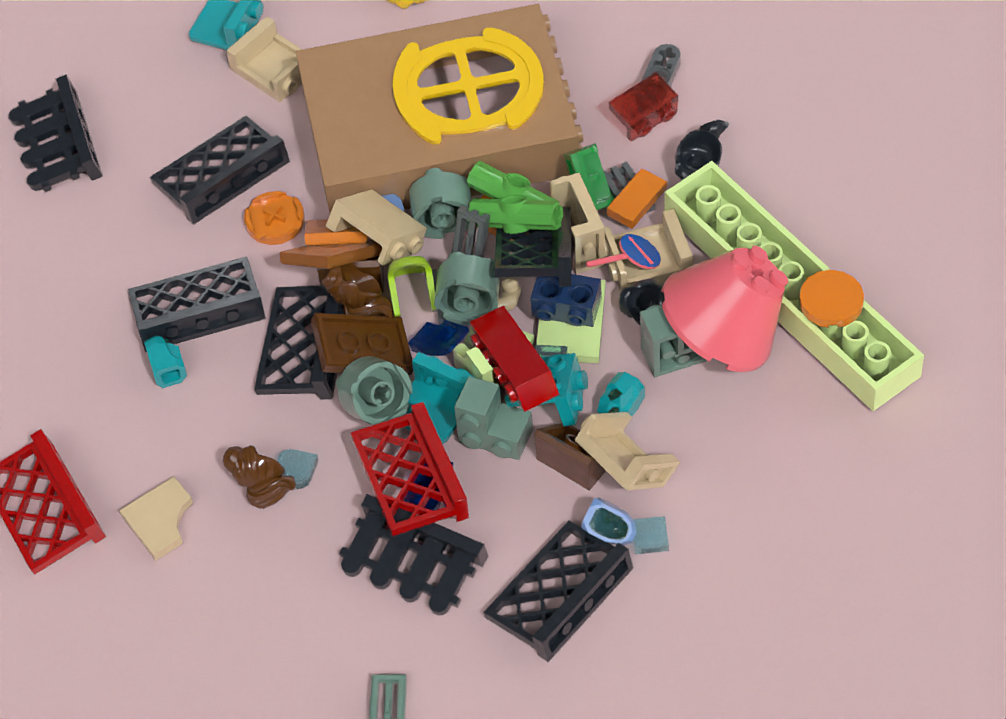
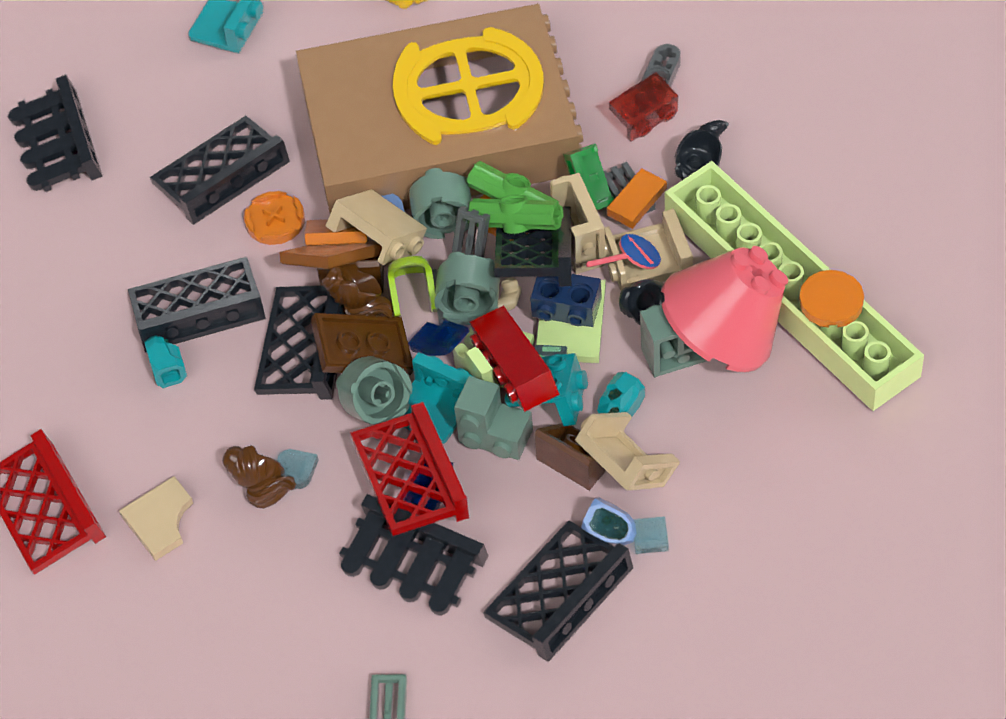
tan panel [226,16,312,103] -> none

